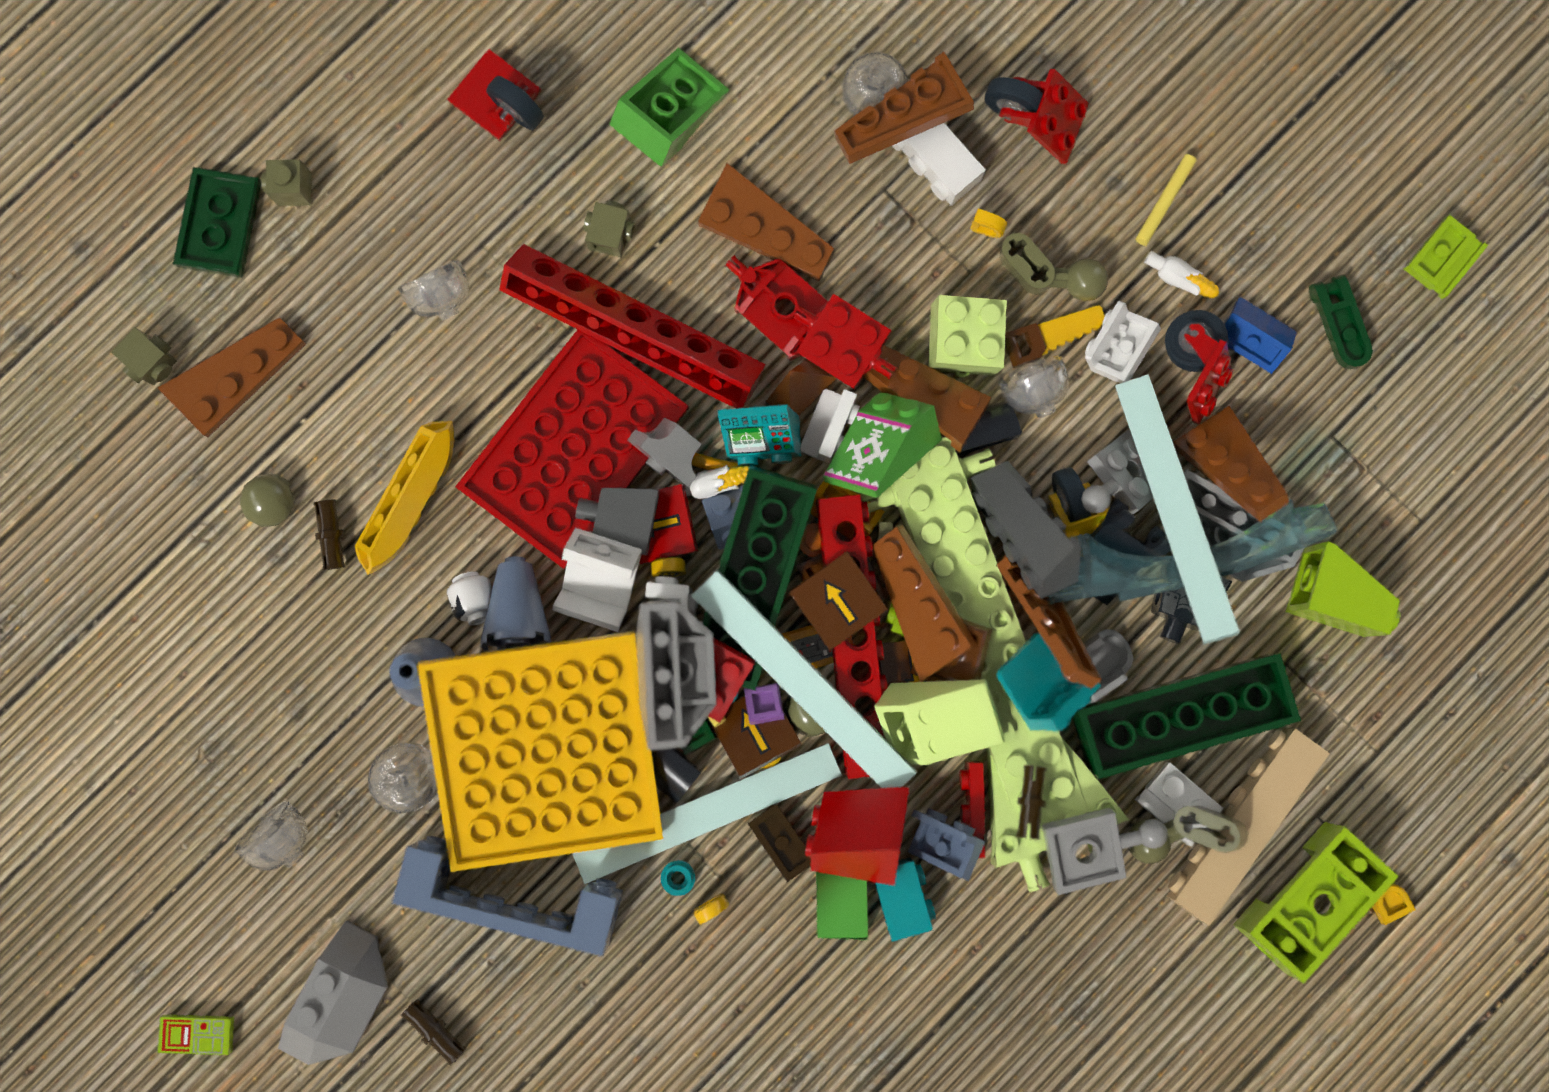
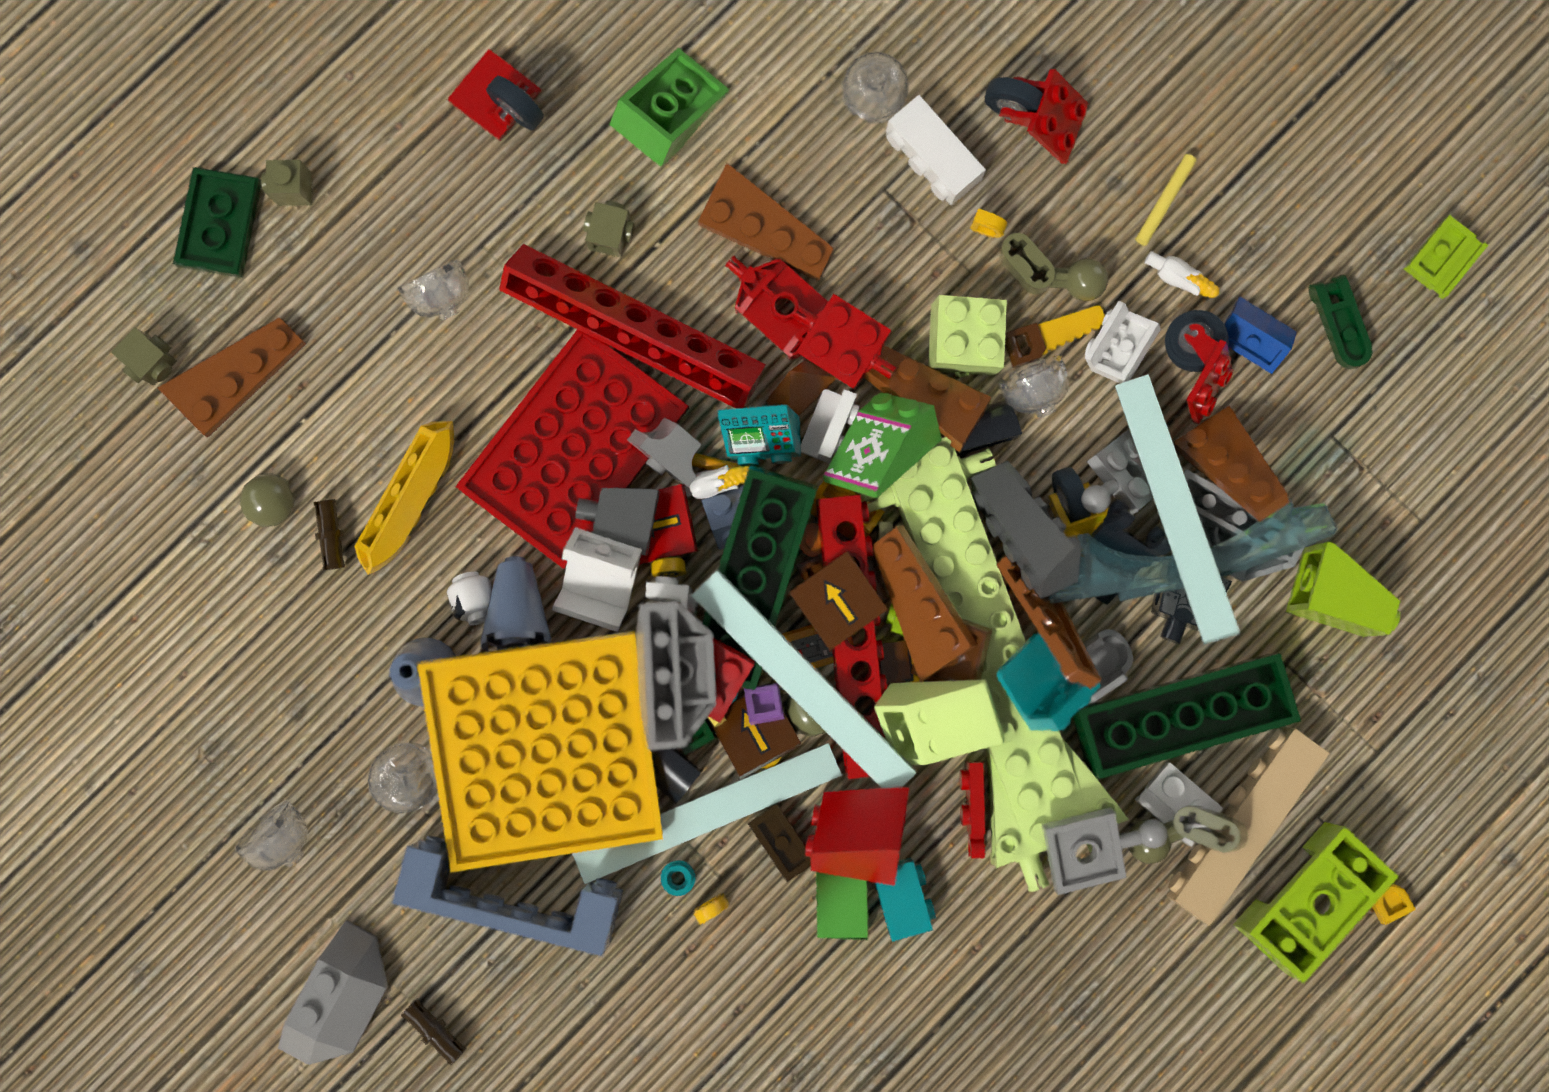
lime tile [158,1014,235,1055] -> none
dark orange wing [834,51,974,164] -> none
sand blue bracket [908,808,985,881] -> none
dark brown pin [1016,765,1047,840] -> none

